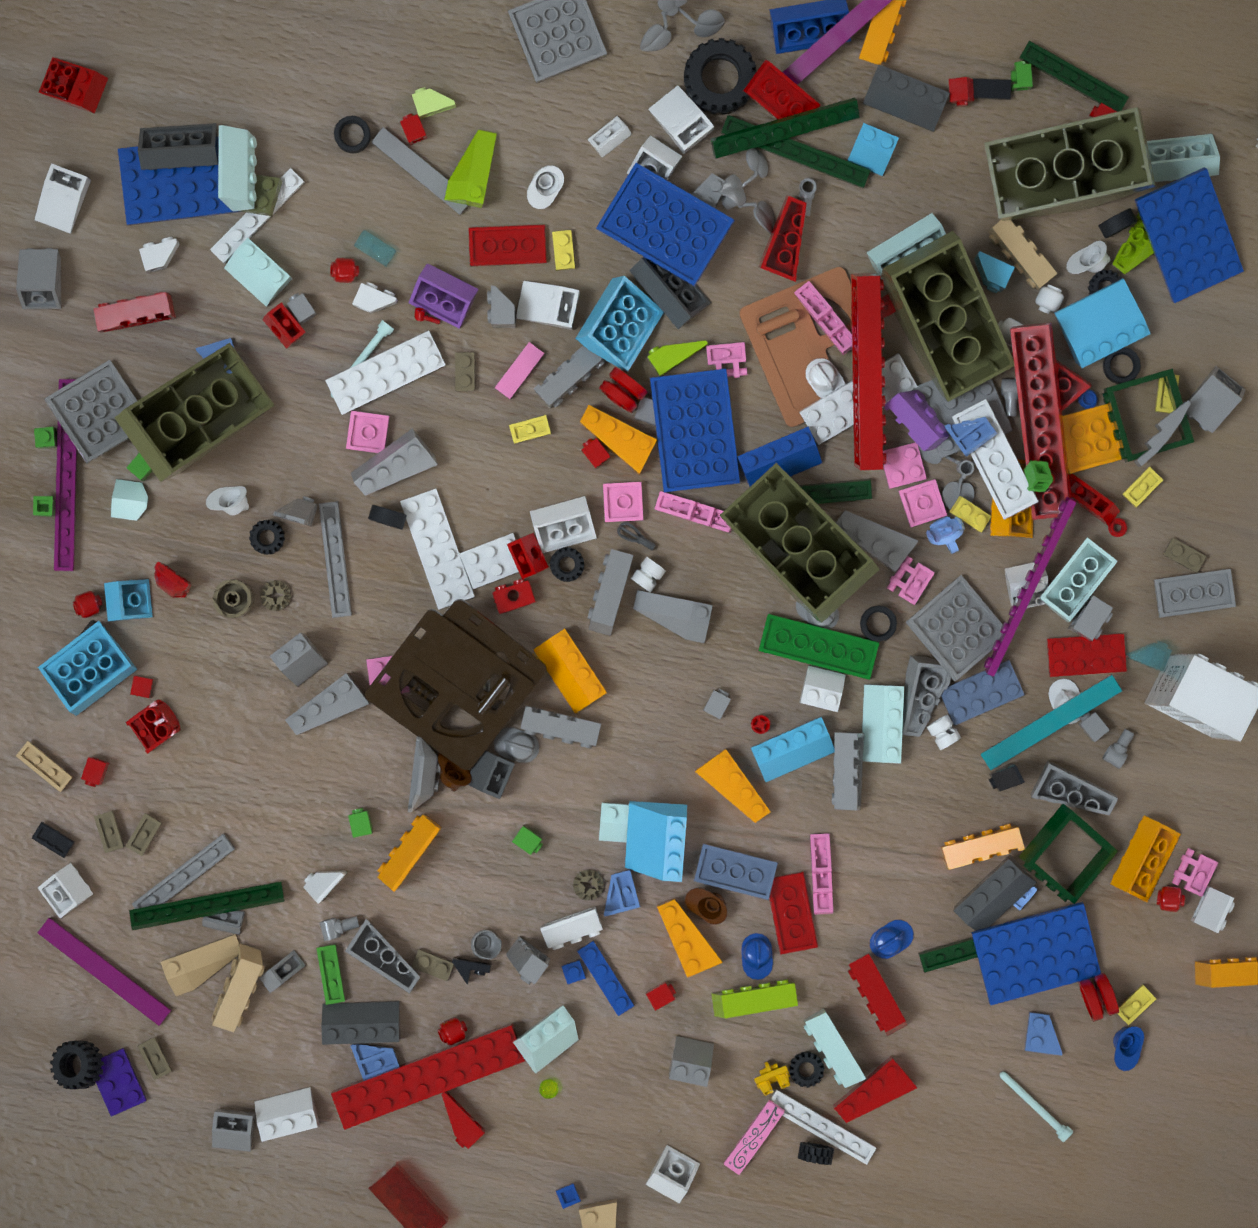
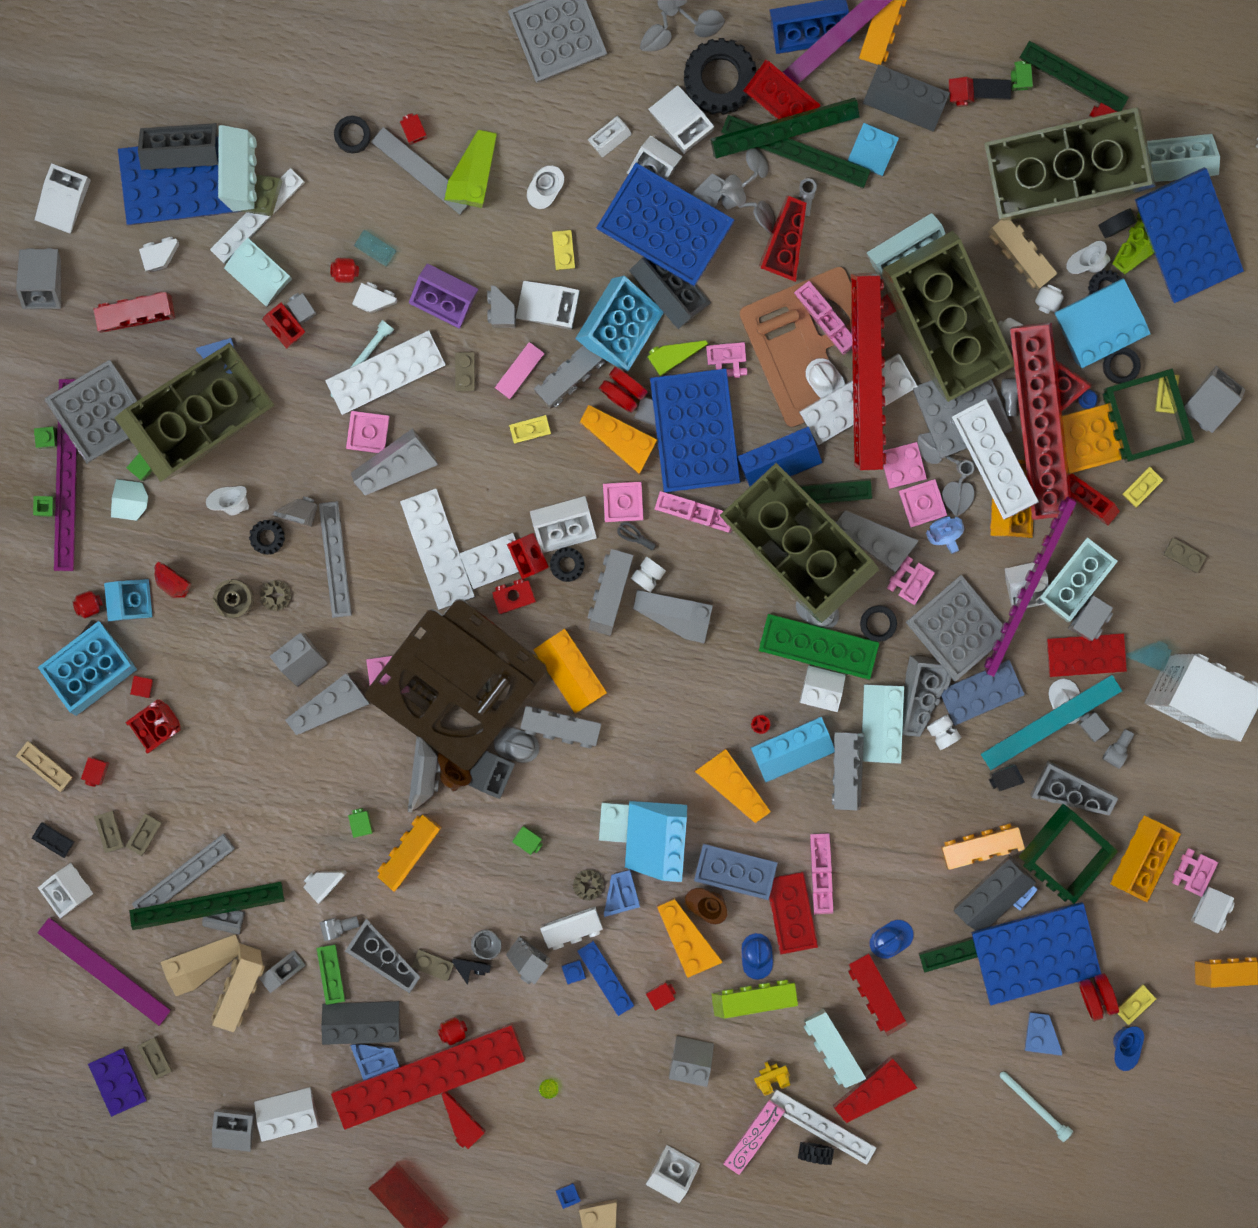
red slope [38,57,108,114] -> none
black tyre [50,1041,104,1090] -> none
black tyre [368,505,407,530] -> none
yellowish green slope [412,87,456,119] -> none
red hand [415,307,440,325] -> none
red tile [469,225,547,267] -> none
light aqua slope [513,1006,579,1073] -> none
red brick [581,438,611,469] -> none
light grey brick [703,689,731,719] -> none
black tyre [789,1051,824,1088] -> none
medium lavender wedge [884,390,949,451] -> none
medium blue wing [944,417,998,457] -> none
light yellow plate [950,496,991,533] -> none
medium azure slope [974,251,1015,293] -> none
bright green brick [1024,461,1053,492] -> none
red plate [1108,518,1127,537] -> none
light grey slope [1134,400,1191,467] -> none
light grey plate [1154,569,1236,618] -> none
red head [1157,886,1185,912] -> none

